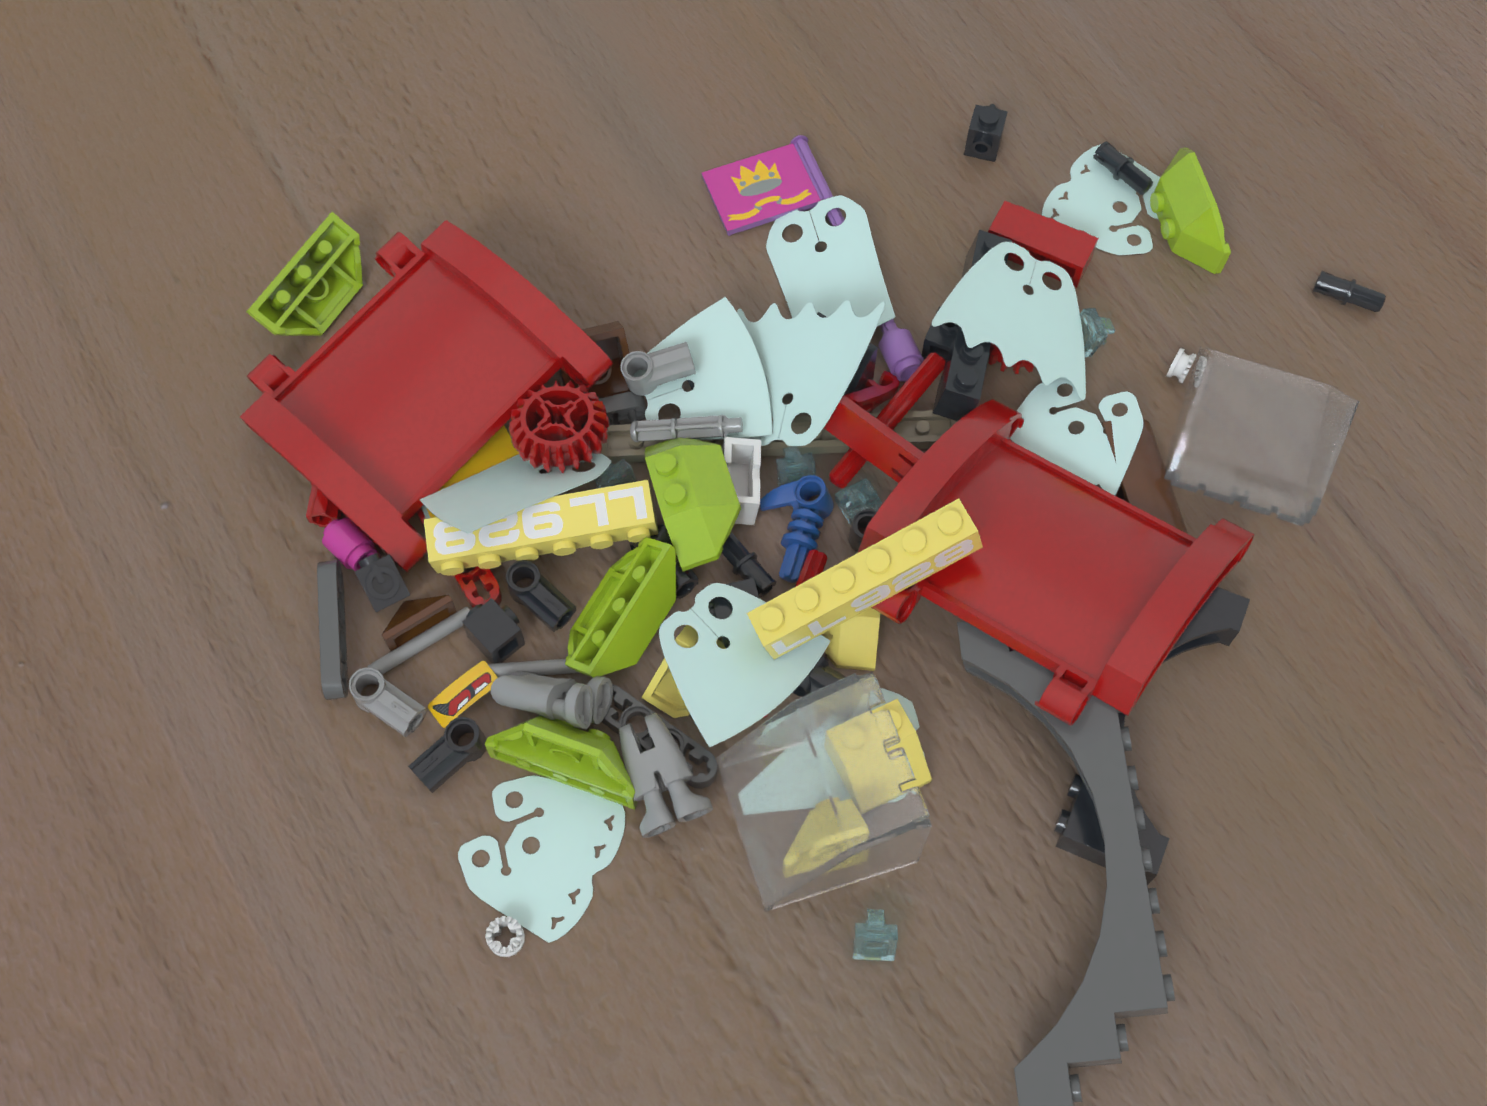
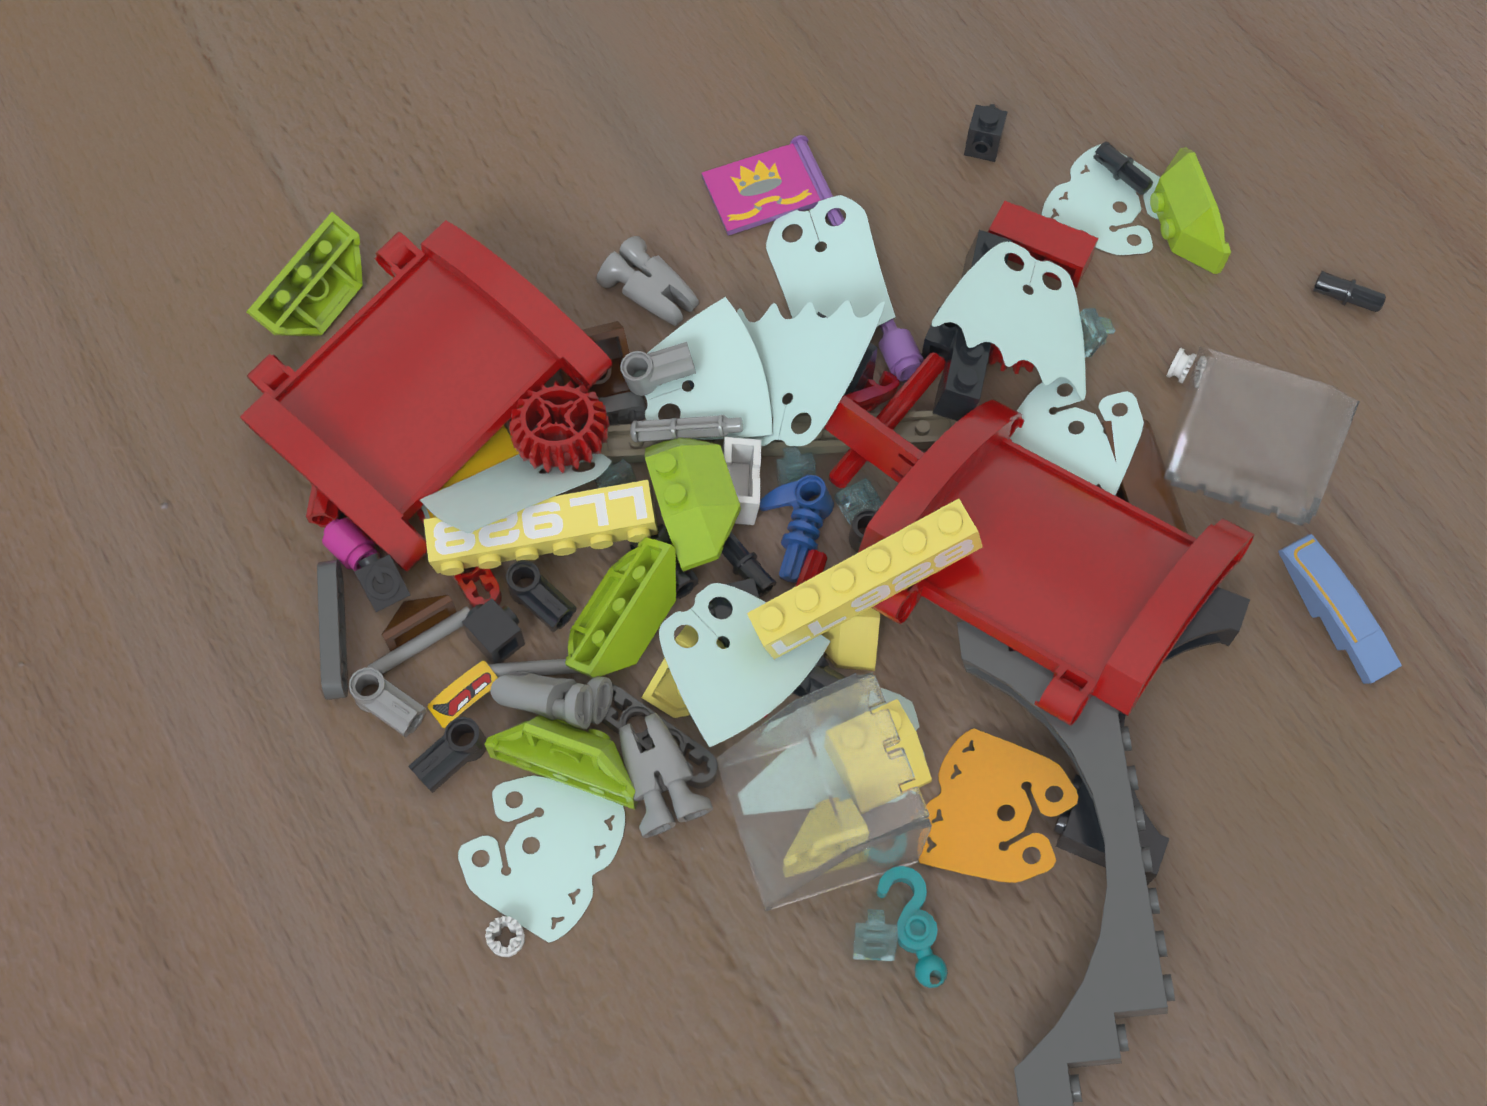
none -> light grey piece [596,236,699,326]
none -> teal piece [876,866,948,988]
none -> light orange piece [915,728,1078,883]
none -> medium blue slope [1278,534,1402,684]

